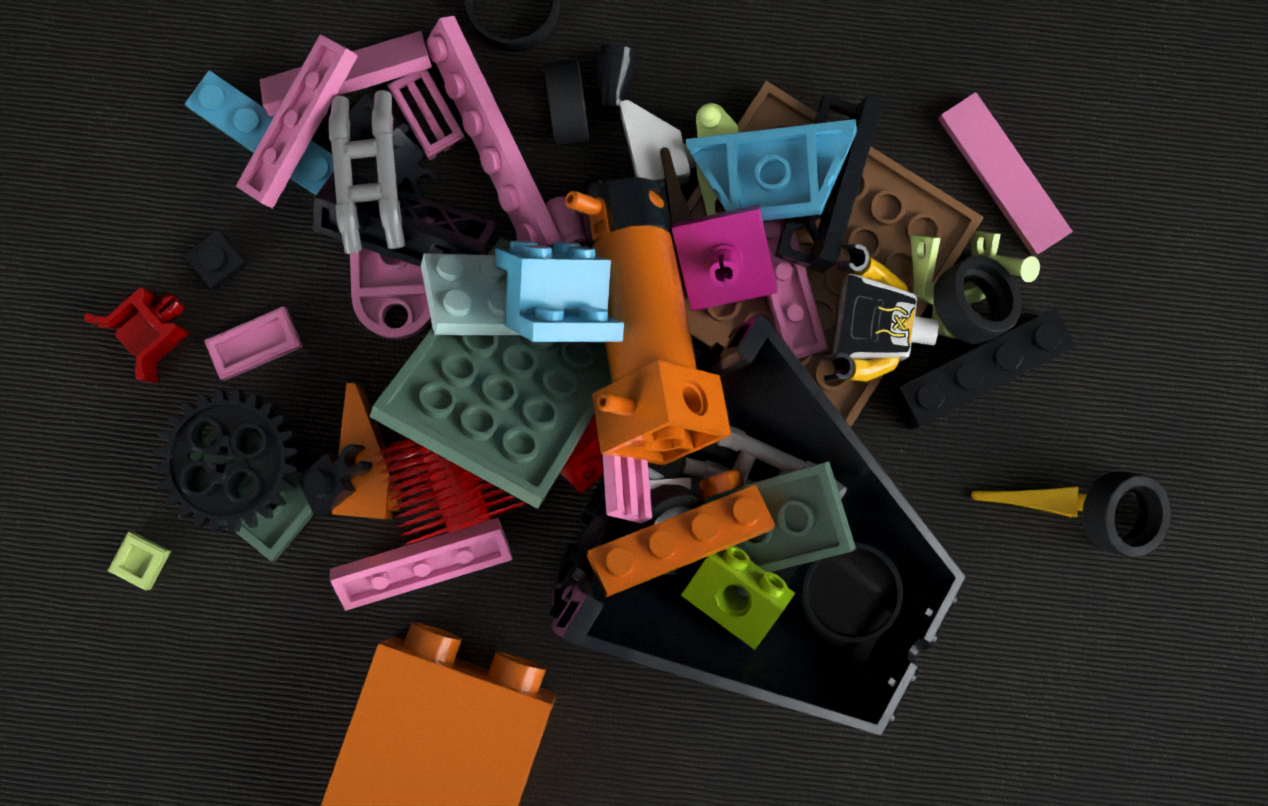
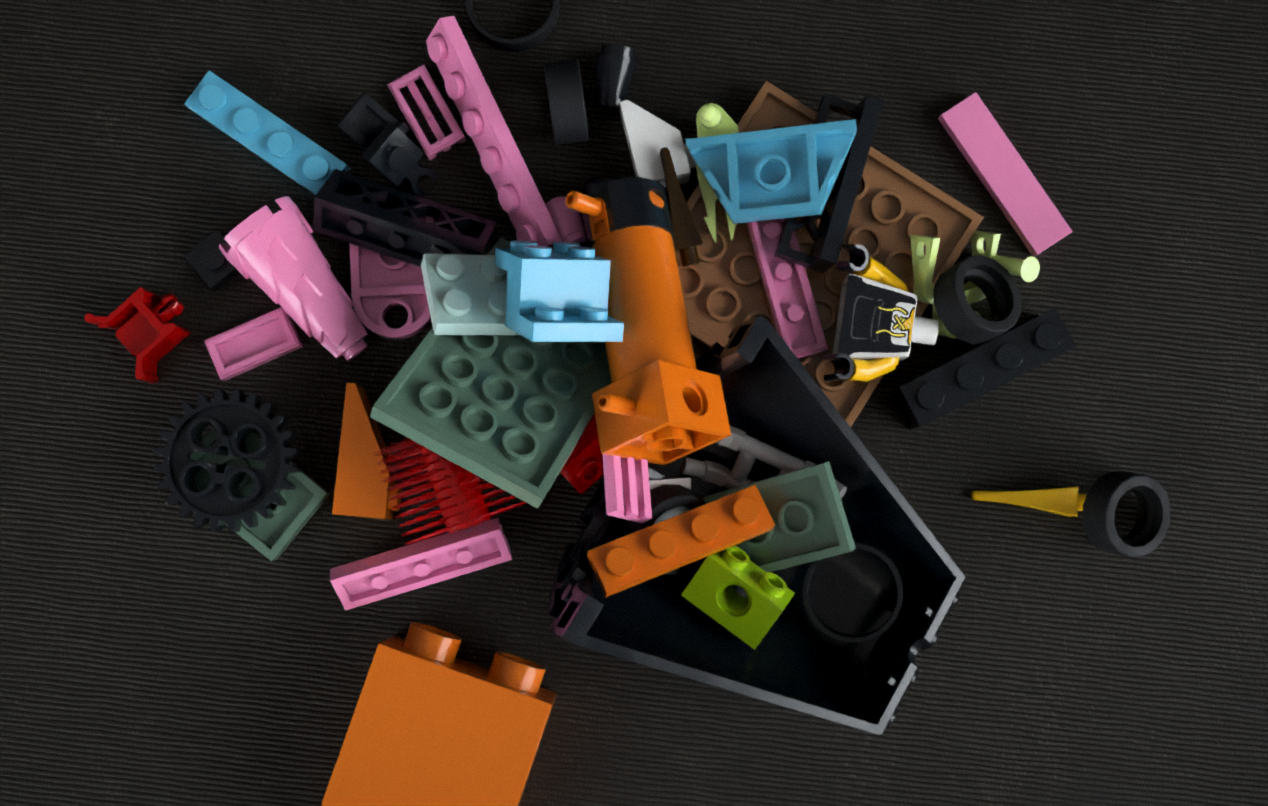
yellowish green tile [107,532,171,590] -> none
bright pink plate [236,34,358,208] -> none
bright pink tile [260,31,432,117] -> none
black plate [297,444,373,515] -> none
light grey piece [329,90,405,254] -> none
dark pink tile [671,204,778,311] -> none
orange tile [698,469,744,499] -> none
none -> bright pink cone [219,196,368,362]

